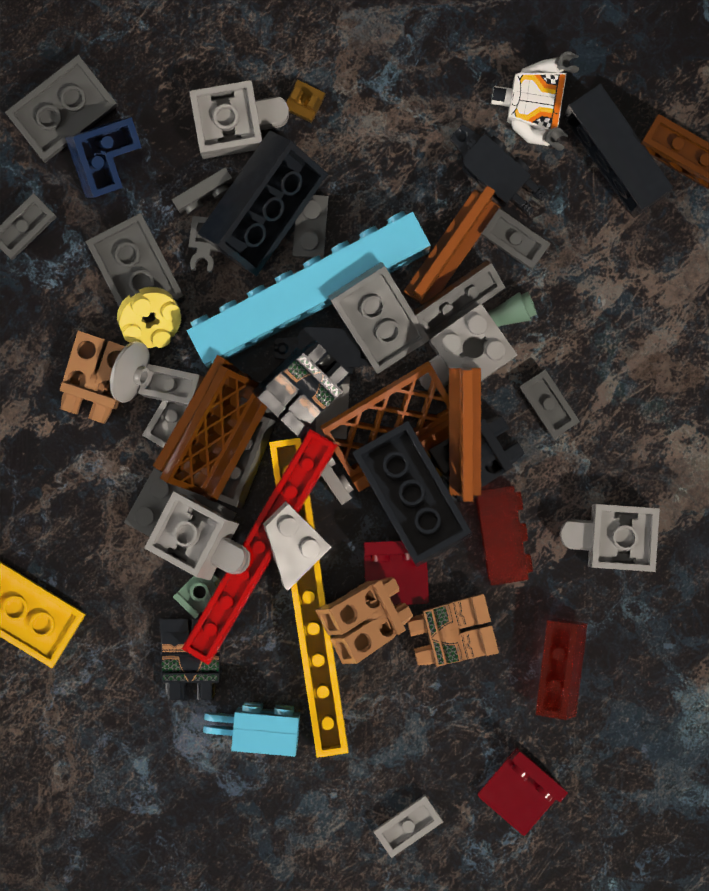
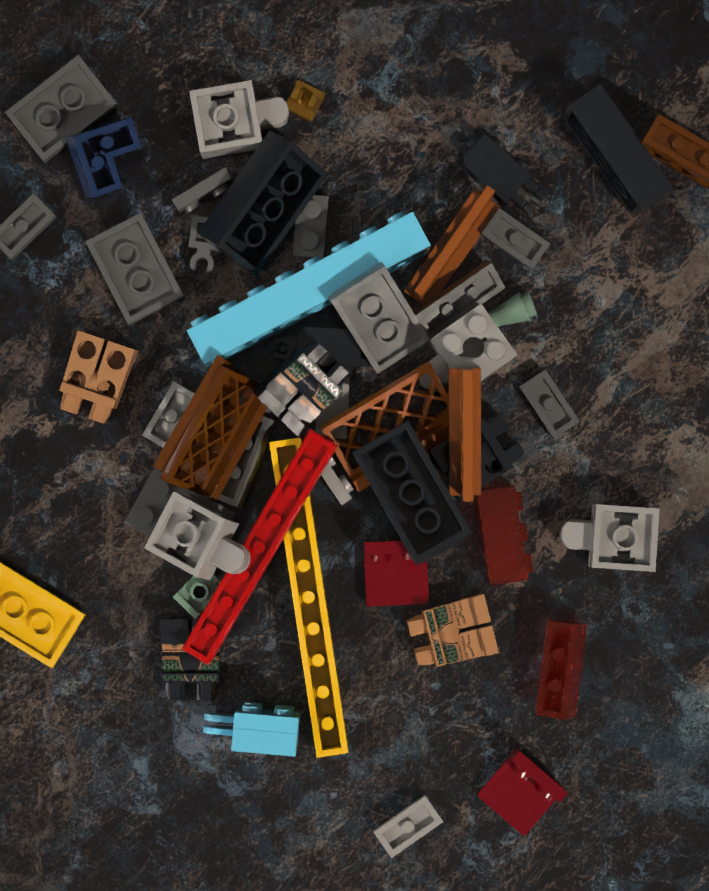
light grey dish [110,341,150,403] -> none
light yellow plate [117,287,181,348] -> none
light grey plate [138,364,204,406] -> none
wing [263,501,331,591] -> none
medium nougat hips [315,577,413,664] -> none
torso [491,51,579,151] -> none

